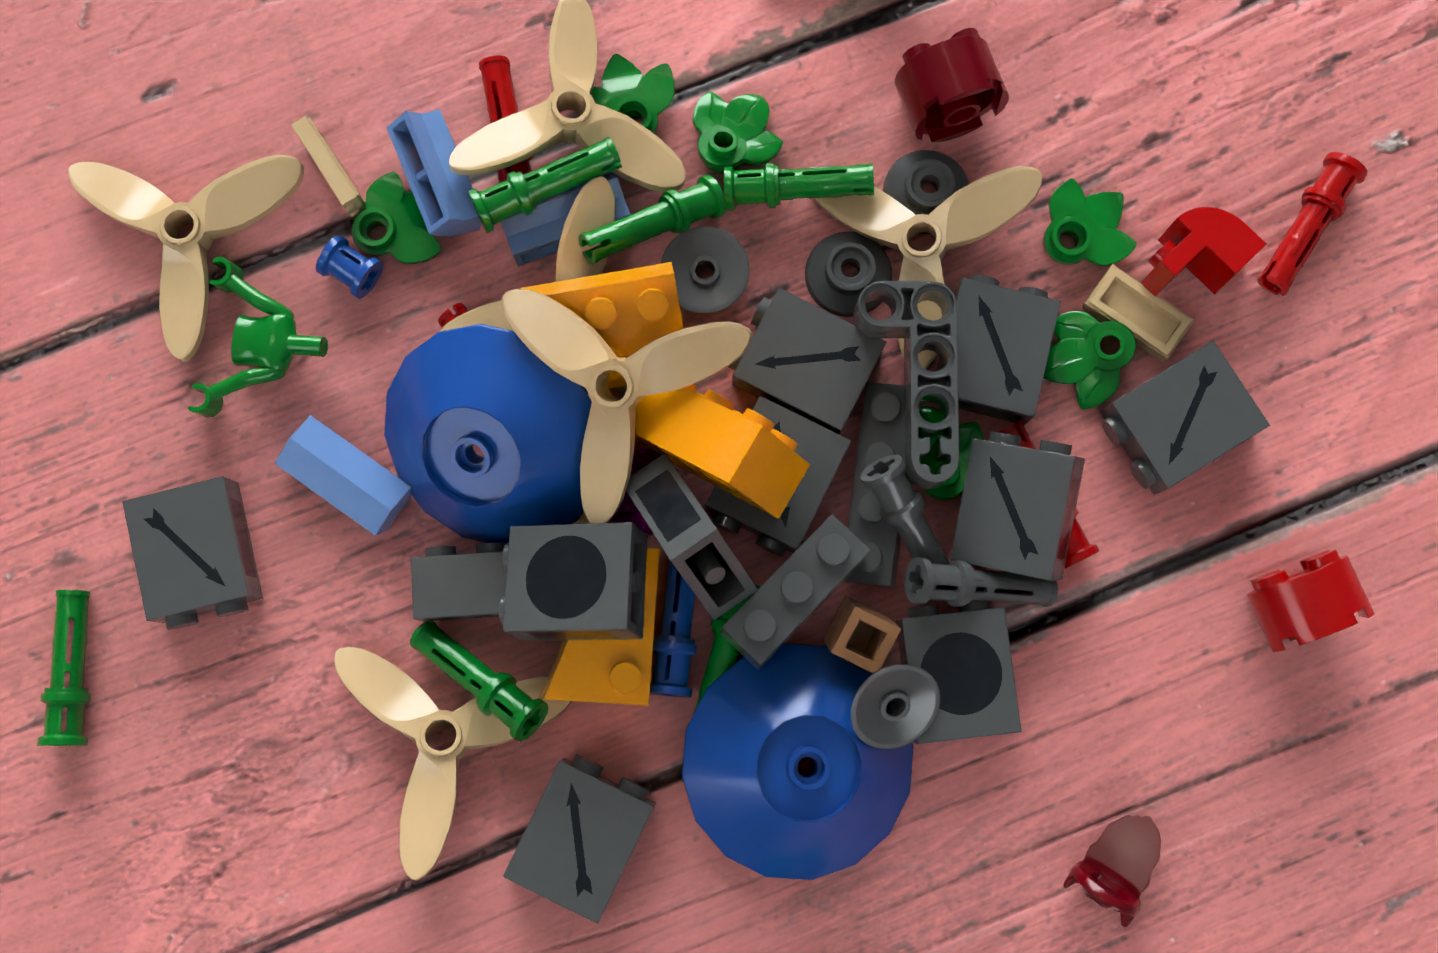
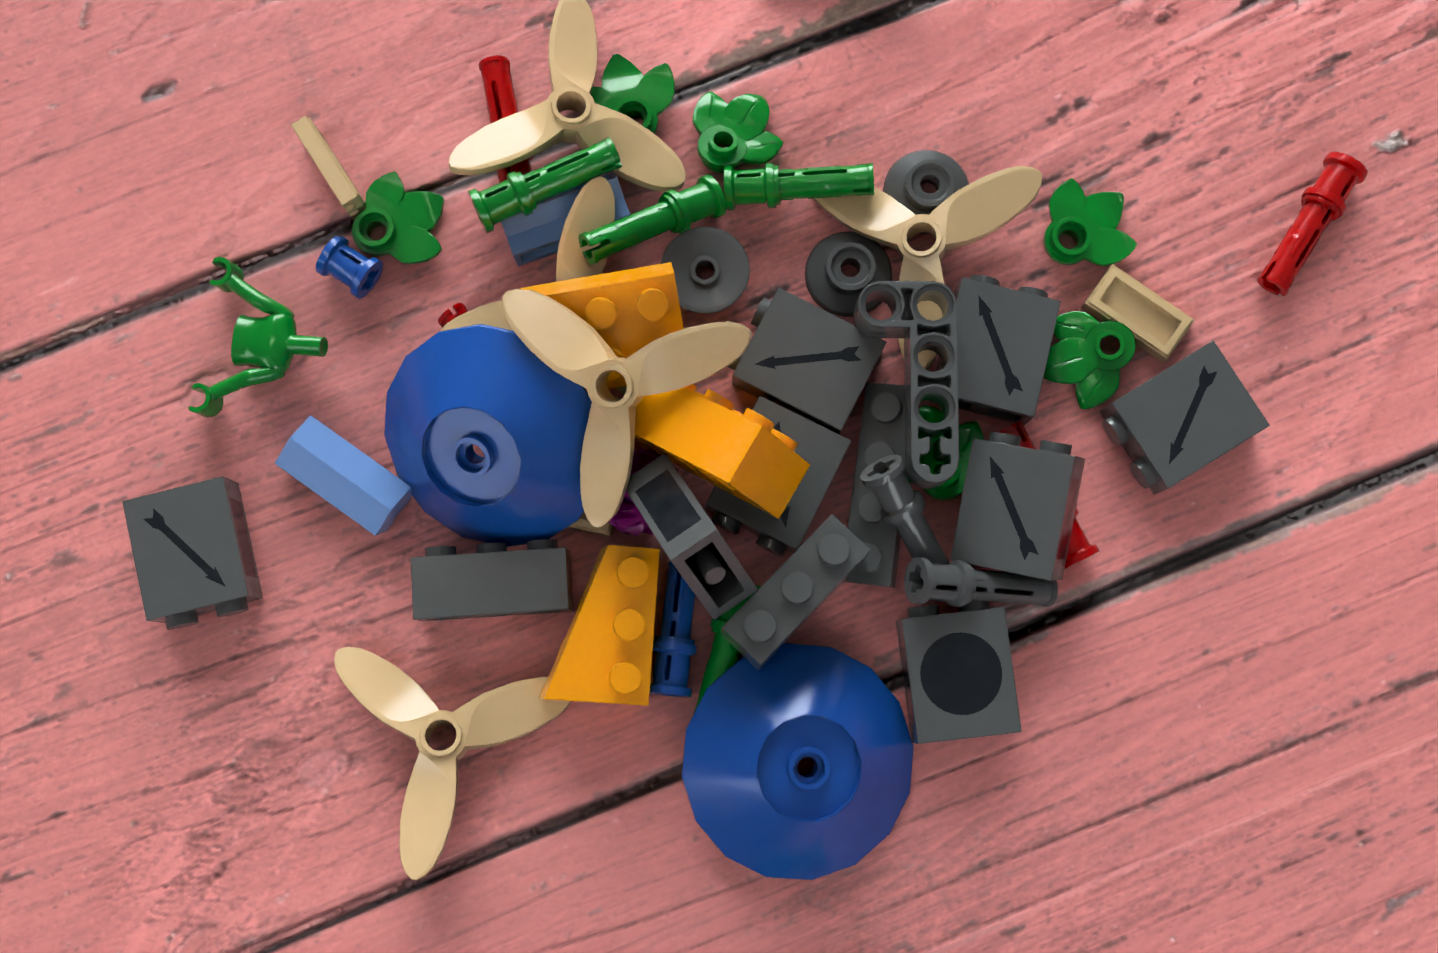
green pin [37,590,91,746] -> none
tan piece [68,154,304,362] -> none
medium blue piece [386,110,481,237] -> none
green pin [410,620,548,742] -> none
dark grey brick [499,522,648,641] -> none
dark grey brick [503,754,655,924] -> none
medium nougat brick [822,595,901,673] -> none
dark grey piece [851,665,940,749] -> none
dark red brick [894,28,1009,142] -> none
dark red piece [1063,815,1161,927] -> none
red brick [1141,207,1267,296] -> none
red brick [1247,550,1375,652] -> none

